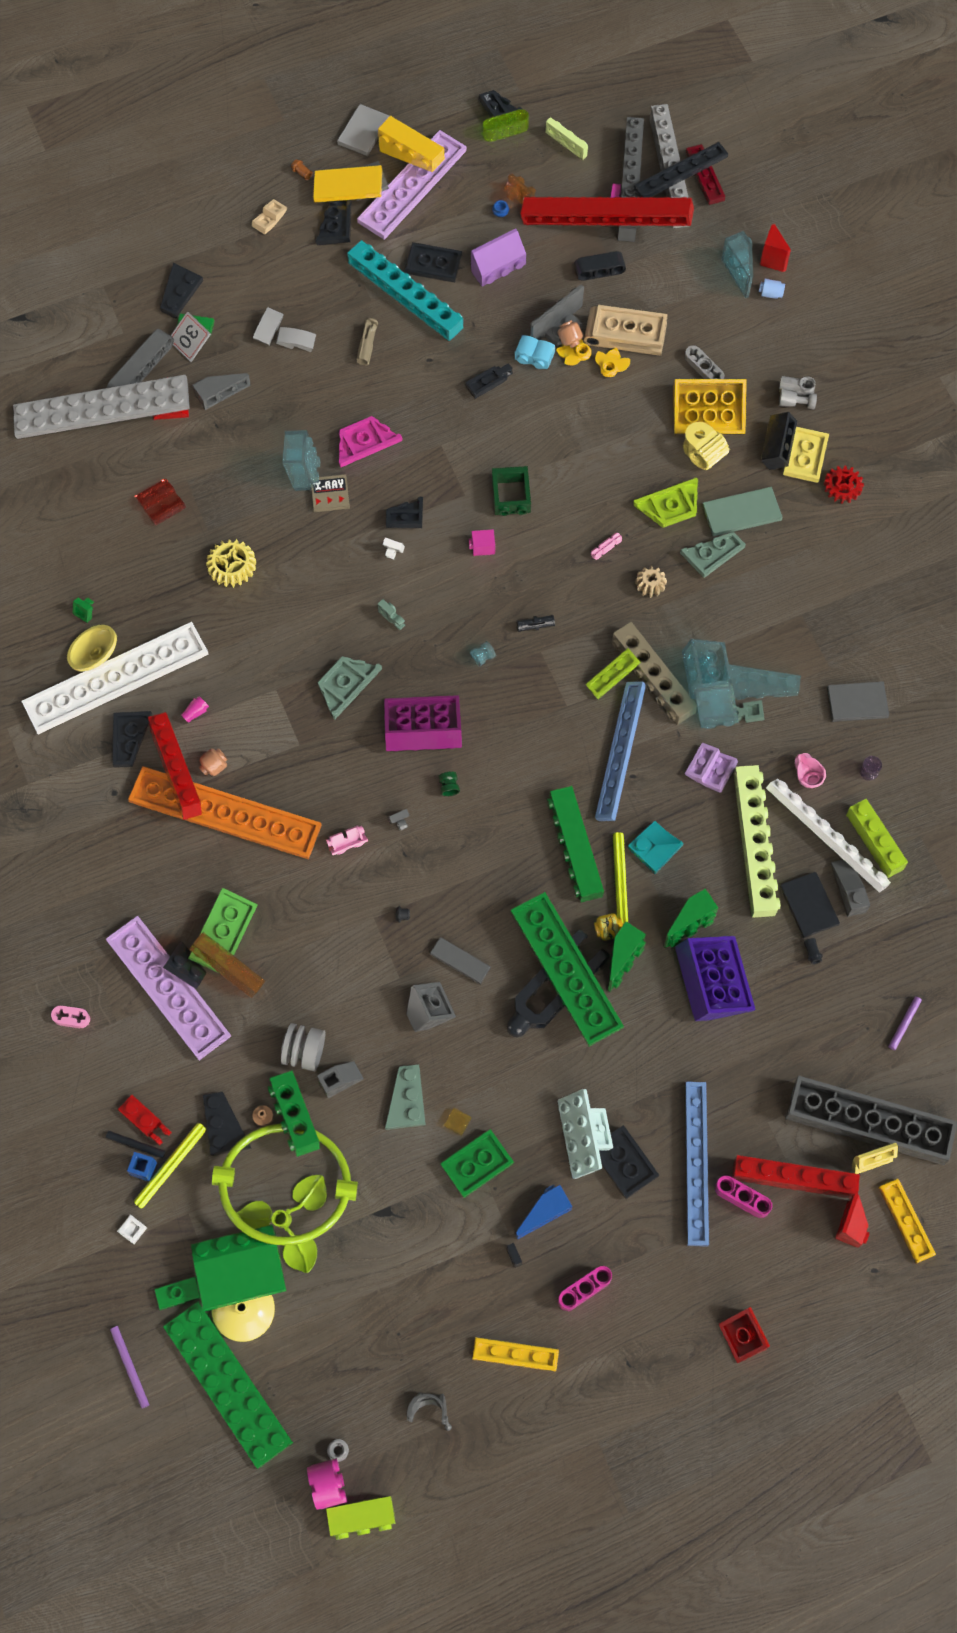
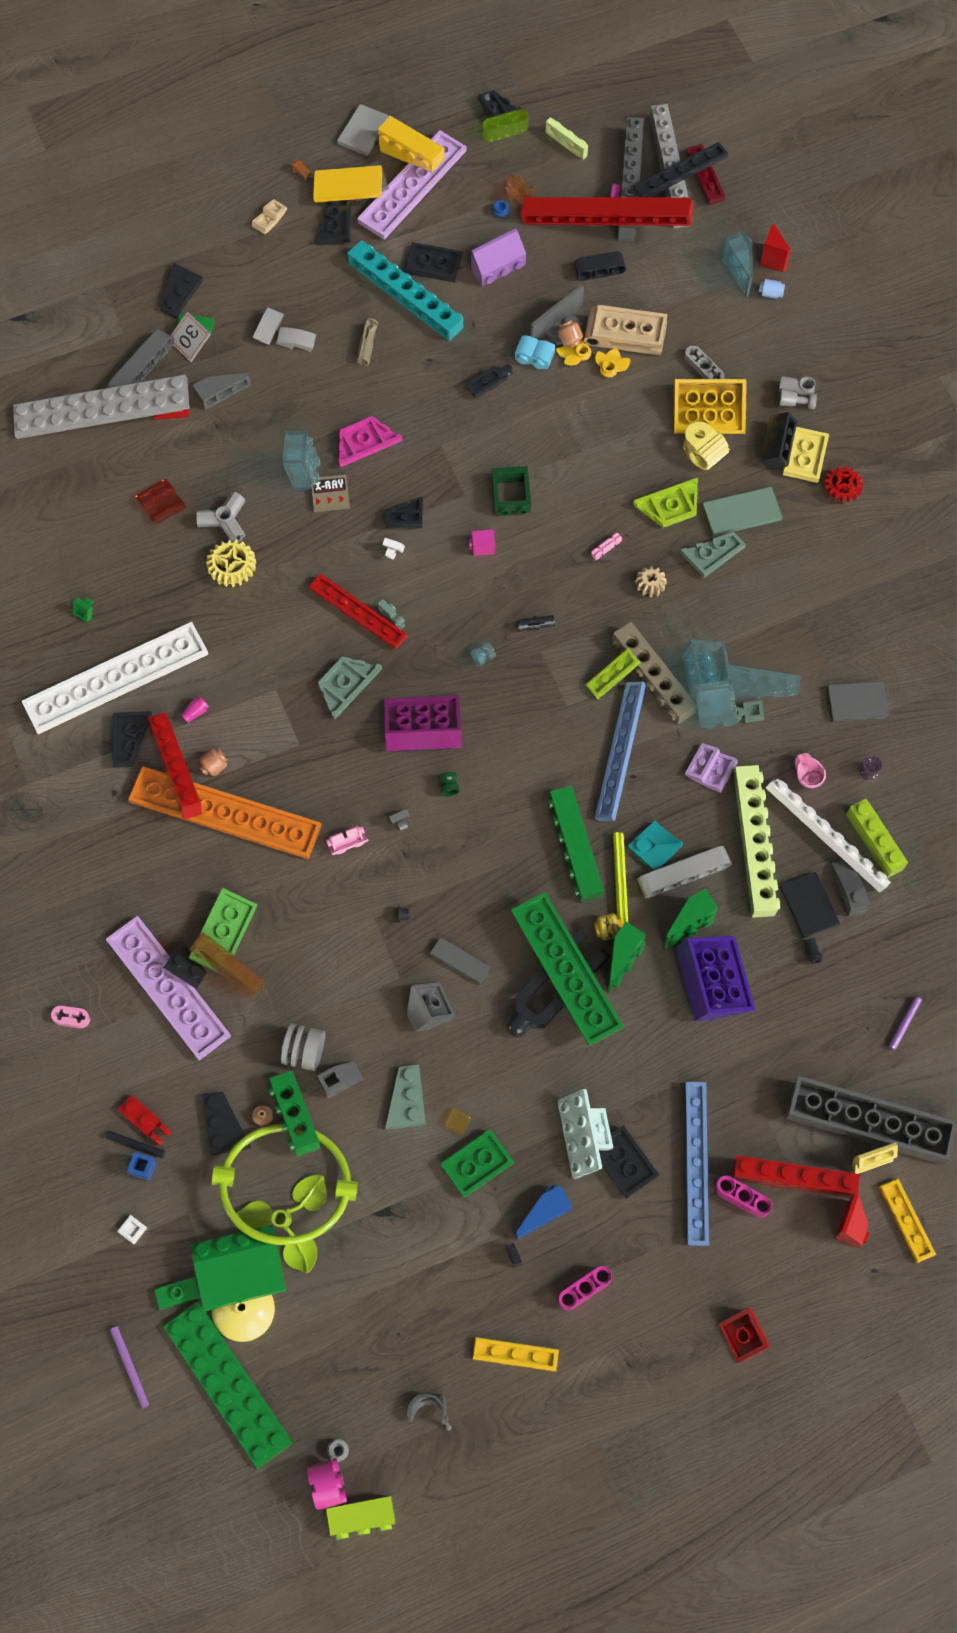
light yellow dish [67,625,117,671] -> none
neon yellow axle [134,1123,206,1208] -> none
none -> light grey piece [196,492,245,543]
none -> red plate [309,573,407,650]
none -> light grey beam [637,846,732,898]

